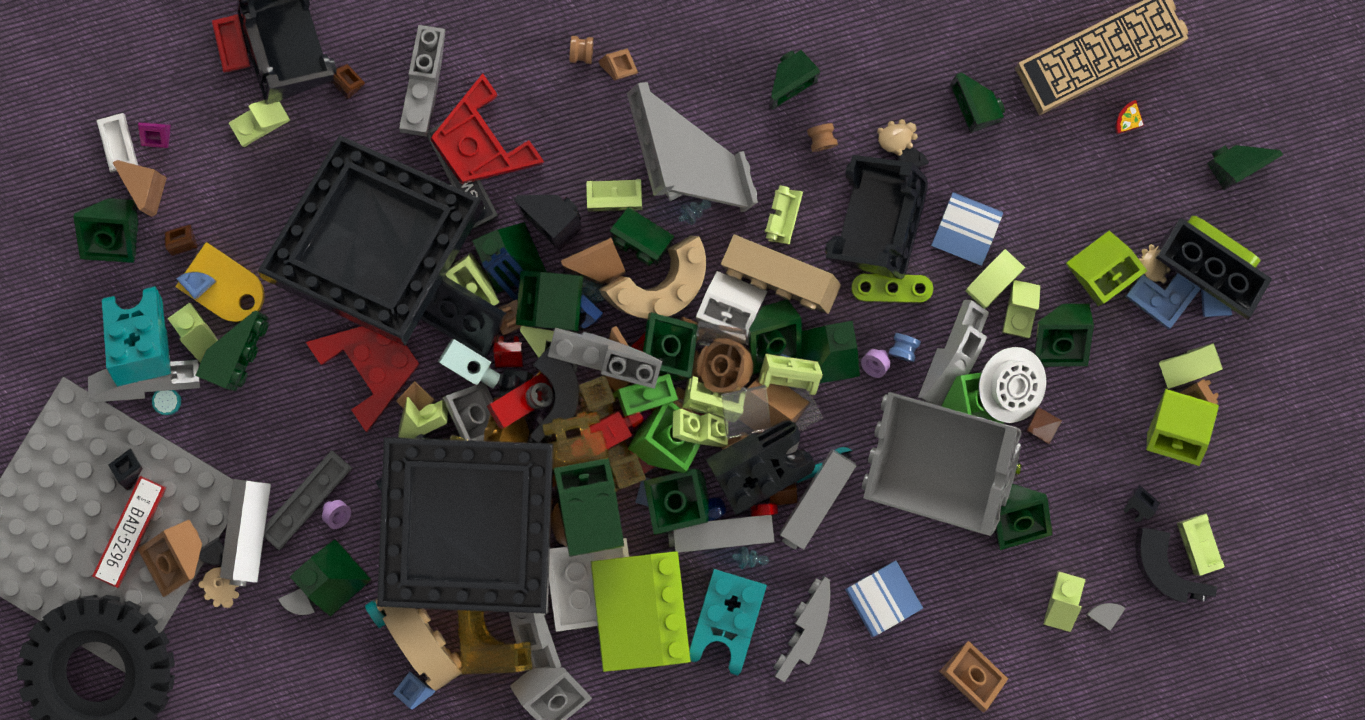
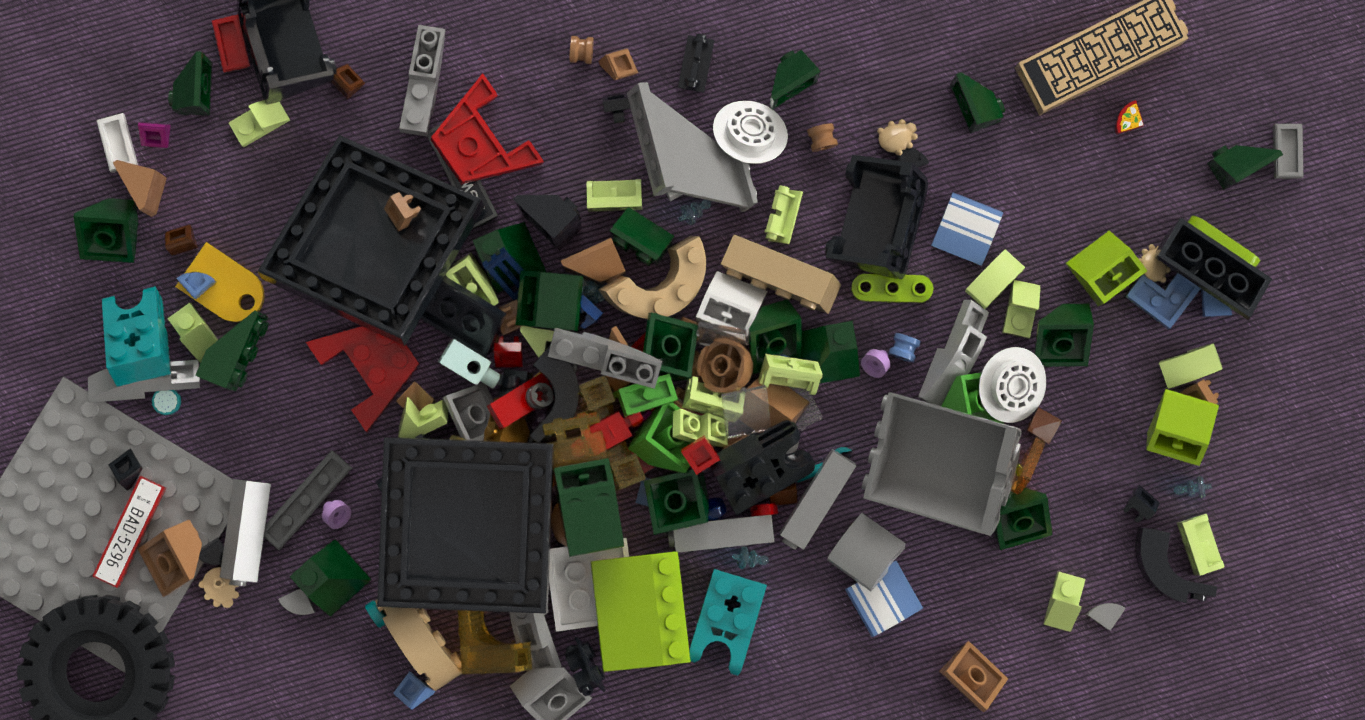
light grey slope [773,576,830,682] -> none
none -> dark green slope [168,51,213,115]
none -> medium nougat tile [384,192,421,231]
none -> black hinge [565,636,606,696]
none -> black tile [602,93,630,124]
none -> black hinge [678,34,715,93]
none -> red tile [681,435,720,475]
none -> white wheel [713,101,788,164]
none -> light grey slope [827,513,905,591]
none -> clear orange tile [1010,437,1045,495]
none -> clear light blue hair [1174,476,1212,499]
none -> light grey tile [1273,124,1303,179]

